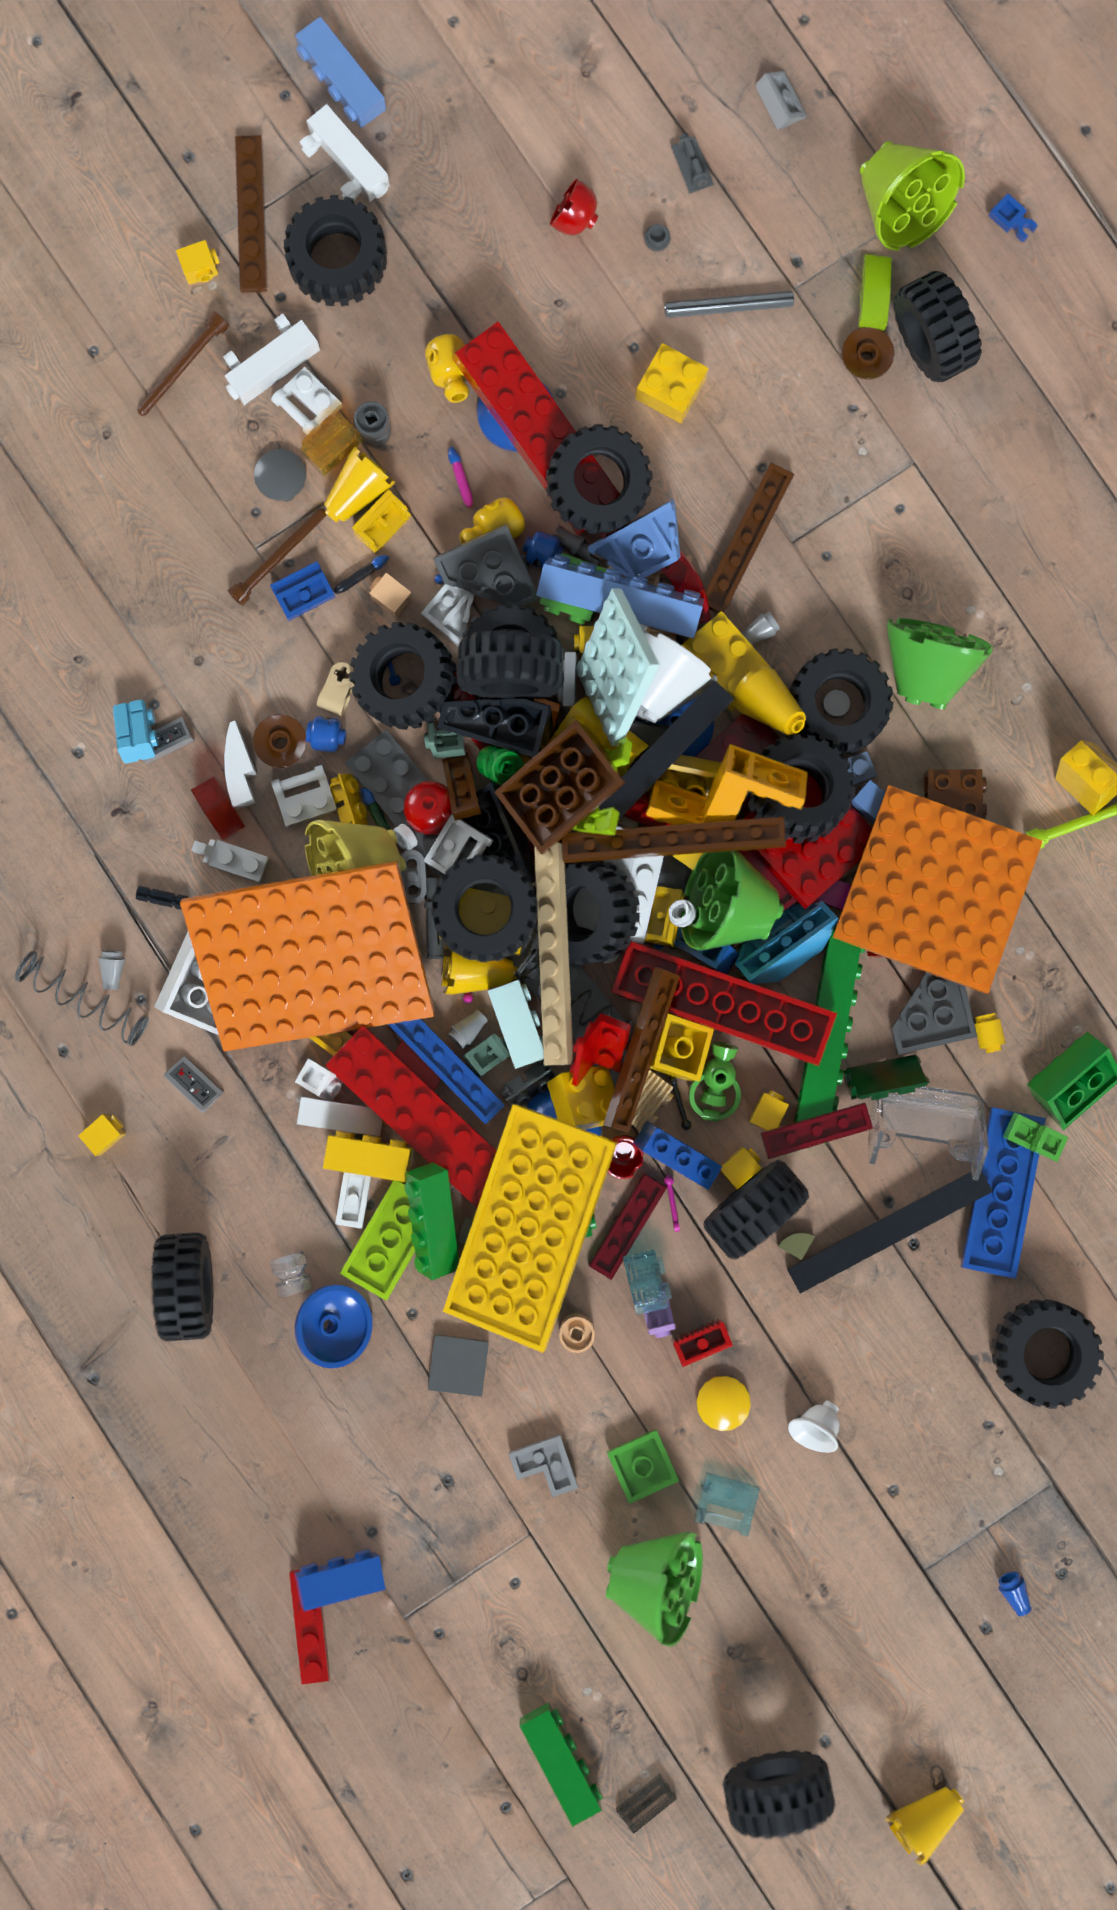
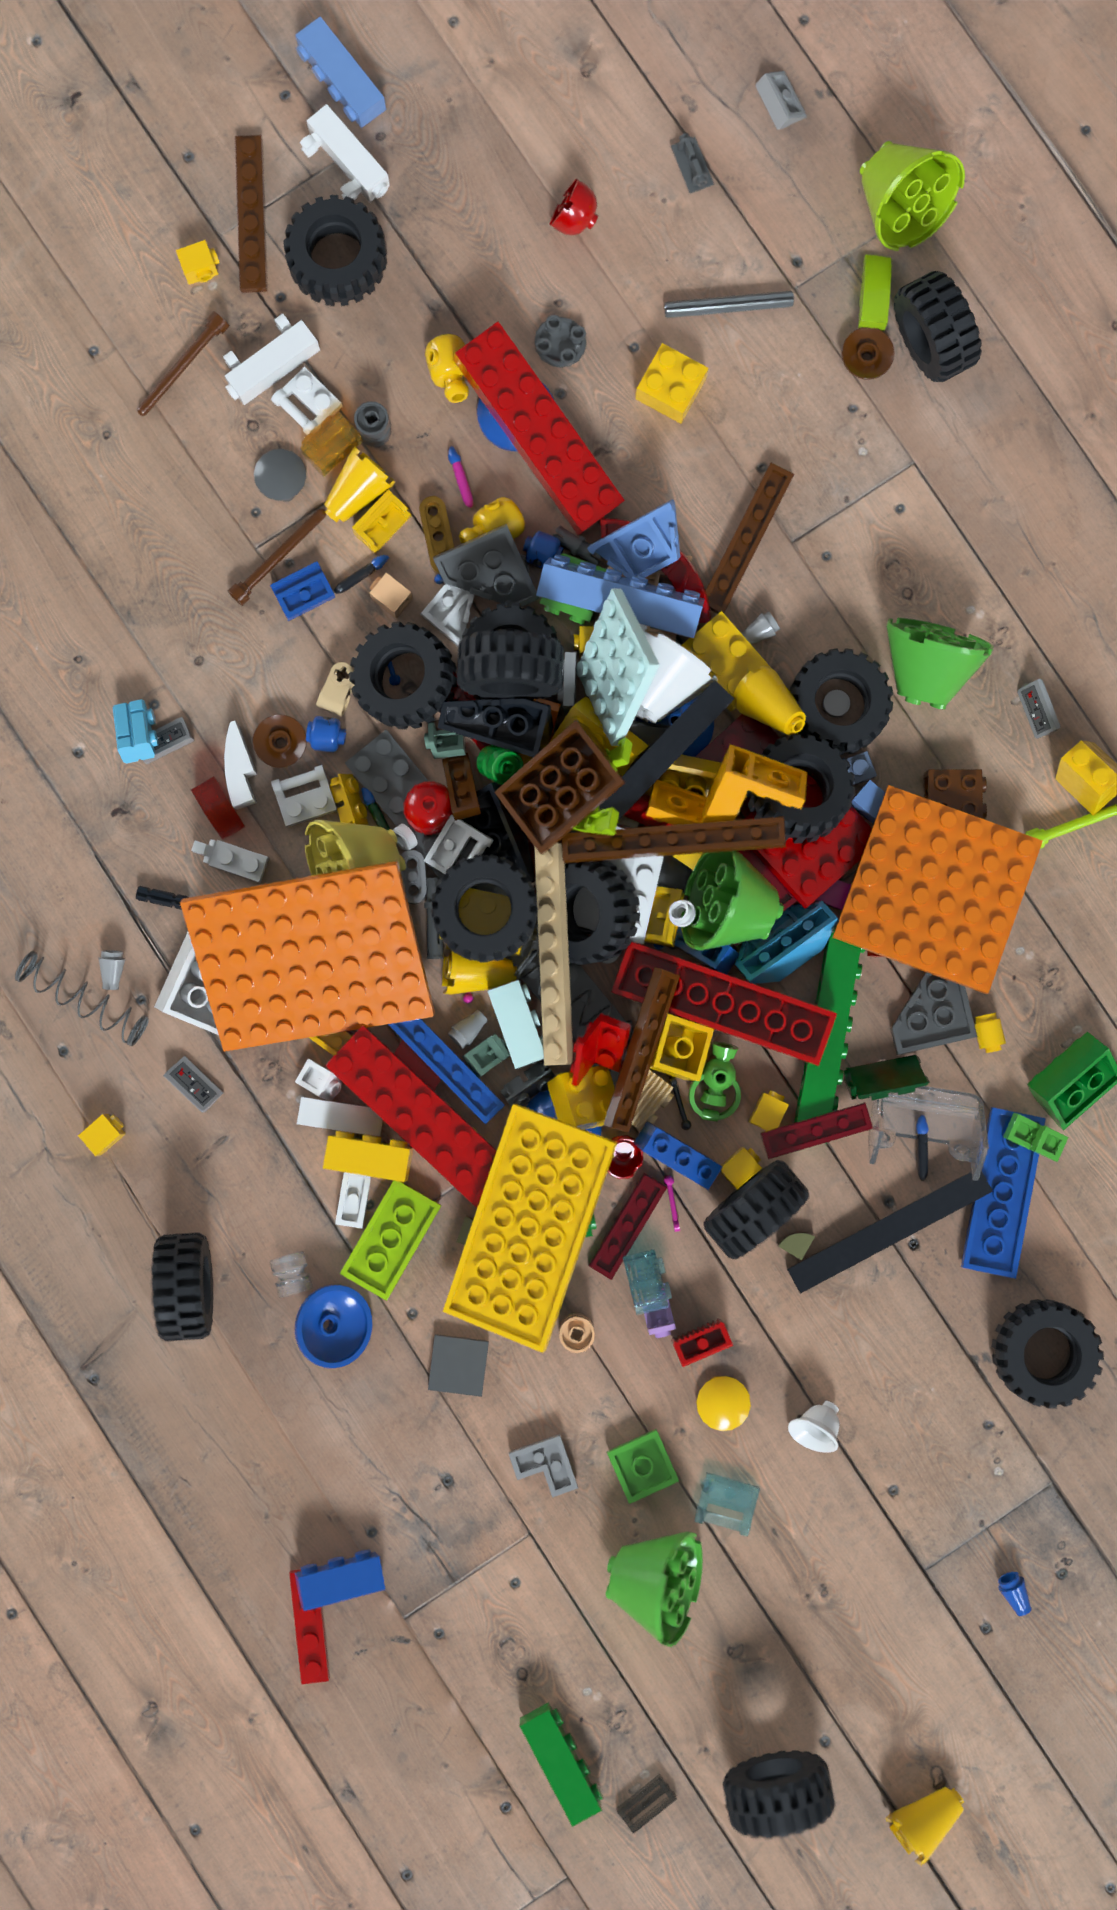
green brick [405,1162,459,1281] -> none
black tyre [546,424,653,534] -> none
dark grey plate [644,224,671,252] -> none
blue plate [988,193,1037,242] -> none
none -> pearl gold plate [419,496,454,574]
none -> dark grey dish [534,315,587,368]
none -> black piece [916,1115,929,1181]
none -> slope [1017,678,1061,739]

